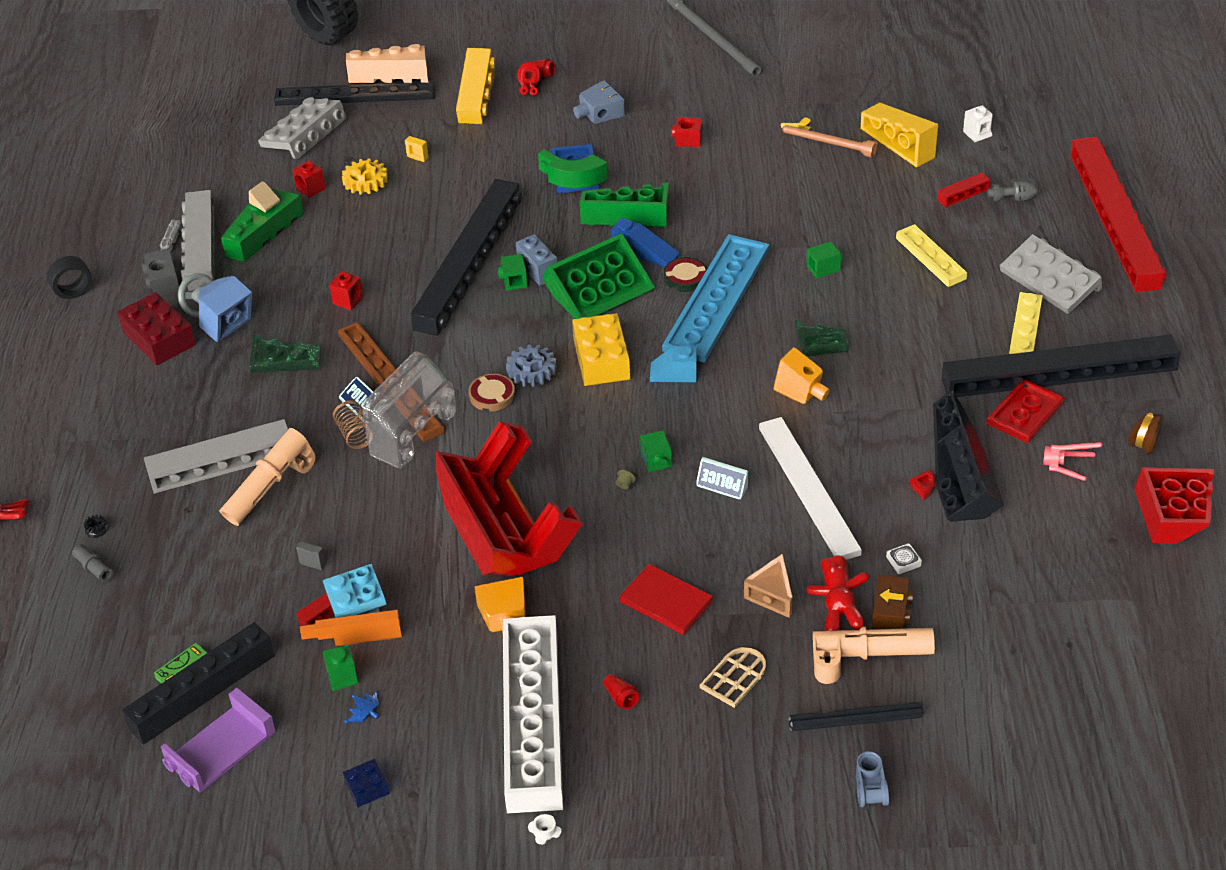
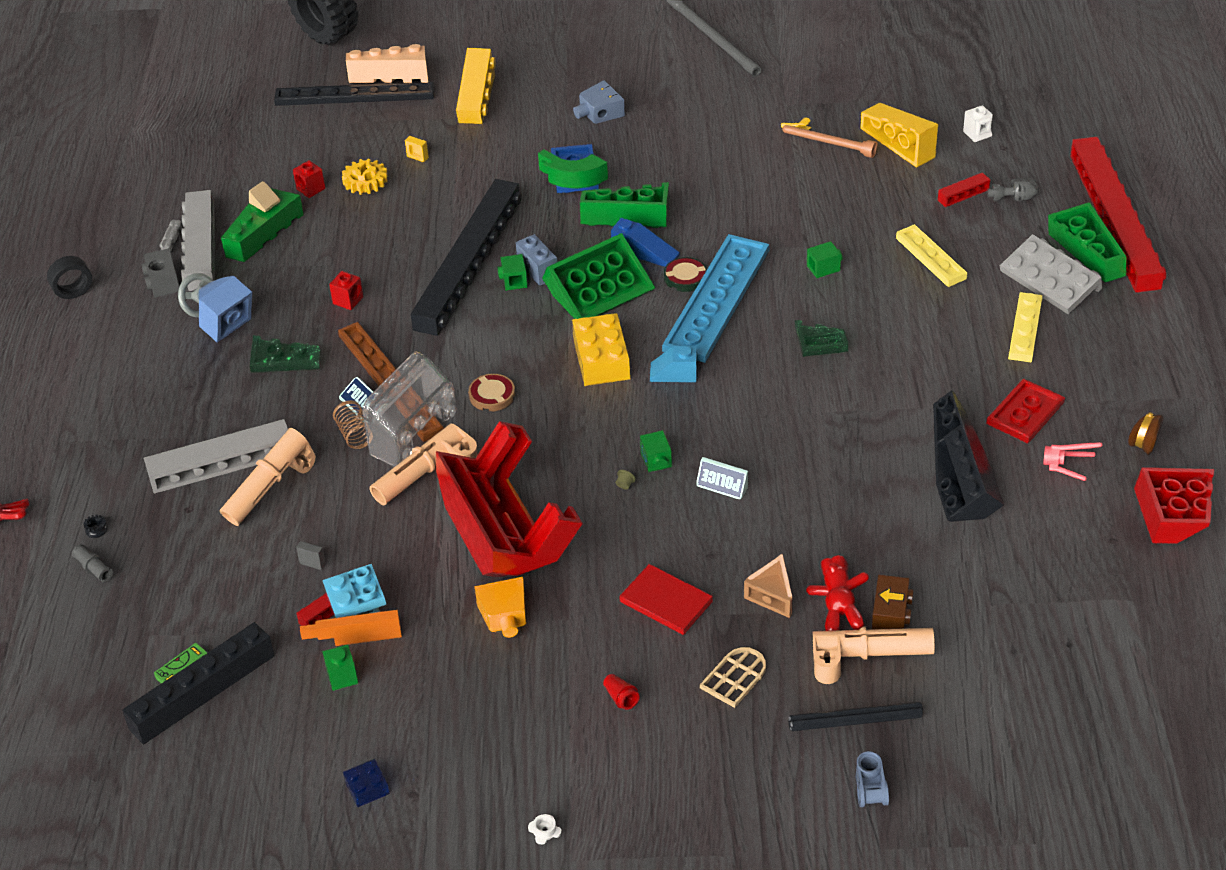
dark red brick [117,292,196,366] -> none
medium lavender panel [161,688,276,793] -> none
light grey bracket [258,97,346,159] -> none
blue piece [344,691,380,723] -> none
white brick [503,616,563,813] -> none
sand blue gear [506,345,557,387] -> none
red piece [517,63,540,95] -> none
red cone [526,58,556,78] -> none
red brick [672,117,702,147] -> none
white tile [759,417,861,560] -> none
light orange torso [773,347,830,404] -> none
white tile [886,544,922,575] -> none
red tile [910,470,935,500] -> none
black brick [942,334,1181,397] -> none
none -> light nougat piece [370,423,477,505]
none -> green wedge [1048,202,1126,282]

